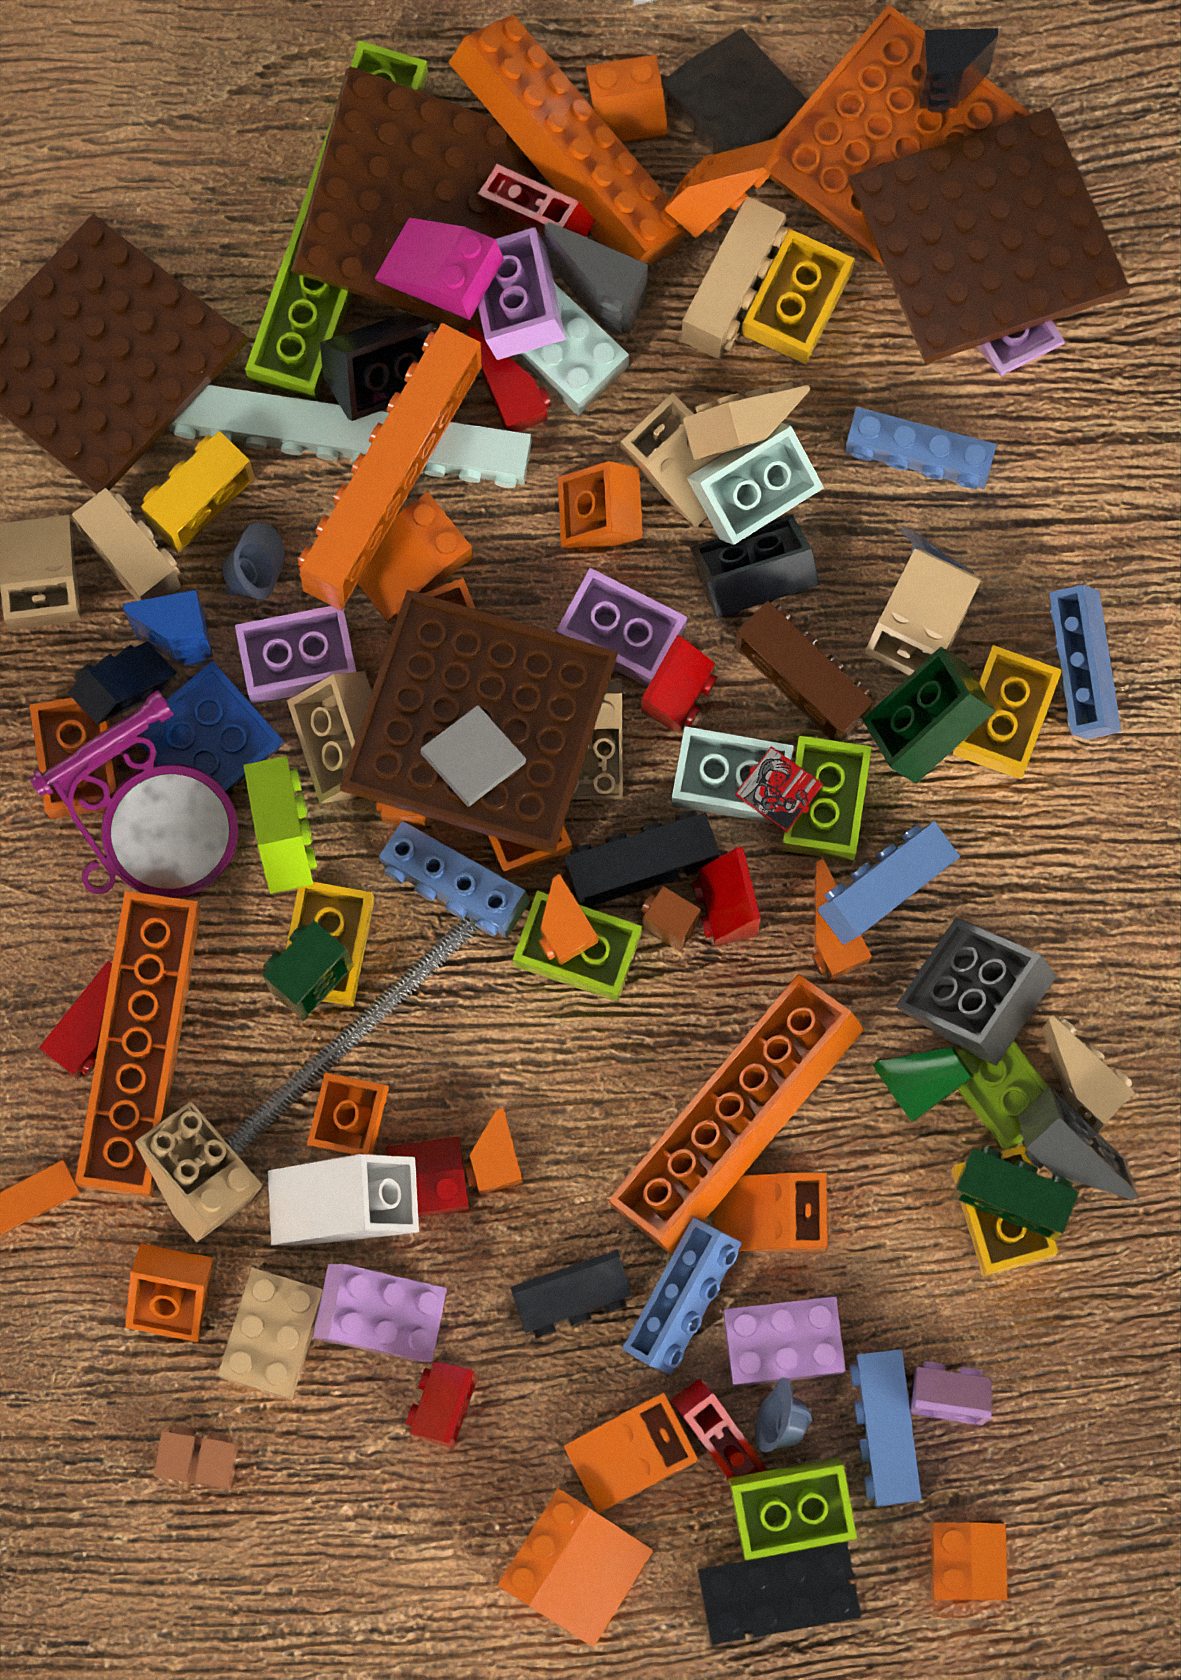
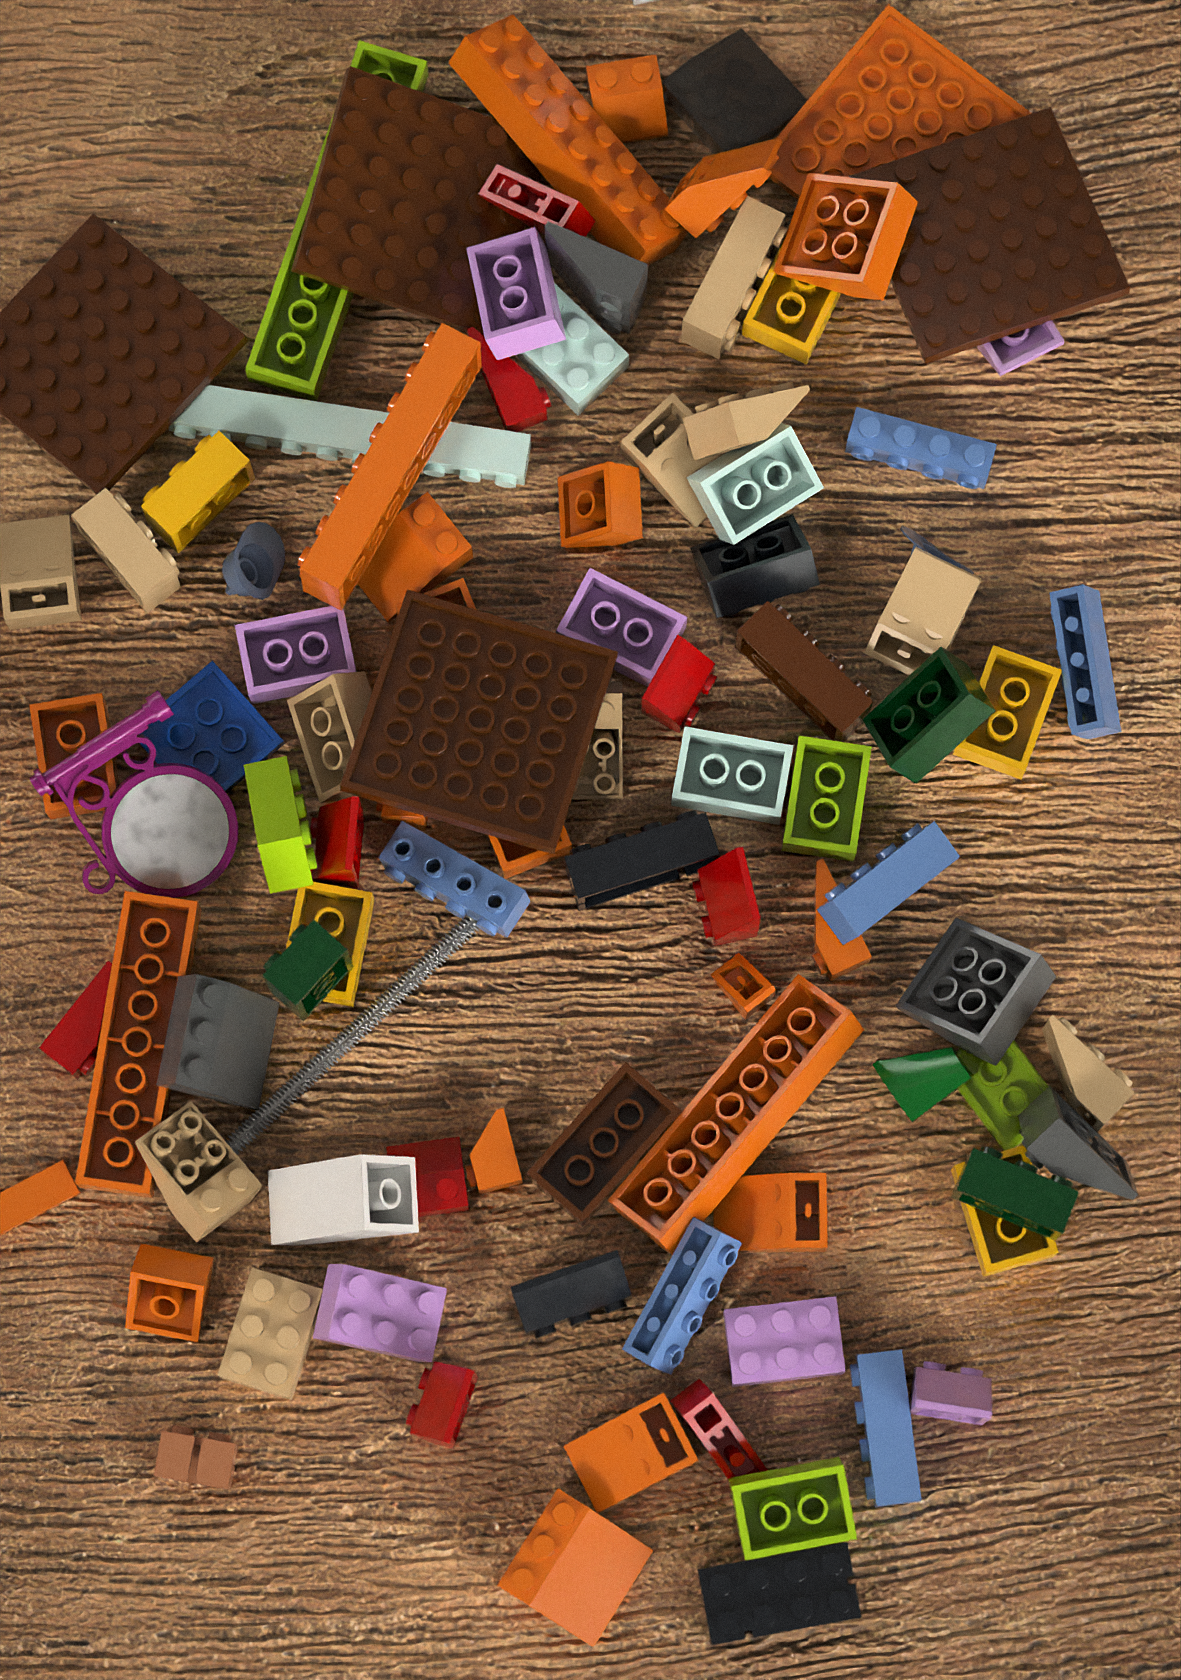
black brick [68,641,177,725] -> none
blue slope [123,590,213,667] -> none
orange slope [307,1073,389,1156] -> none
black slope [320,312,434,421] -> none
dark pink slope [375,218,504,320] -> none
light grey tile [420,705,526,807] -> none
lime brick [513,890,642,1002] -> none
orange slope [538,874,598,965] -> none
dark orange brick [640,886,701,952] -> none
piece [735,746,823,833] -> none
sand blue piece [755,1377,812,1453] -> none
black slope [918,28,998,113] -> none
orange slope [930,1523,1007,1600] -> none
none -> dark grey slope [156,974,280,1110]
none -> red slope [310,796,365,889]
none -> reddish brown brick [526,1062,682,1227]
none -> orange slope [710,953,776,1020]
none -> orange slope [773,173,918,301]

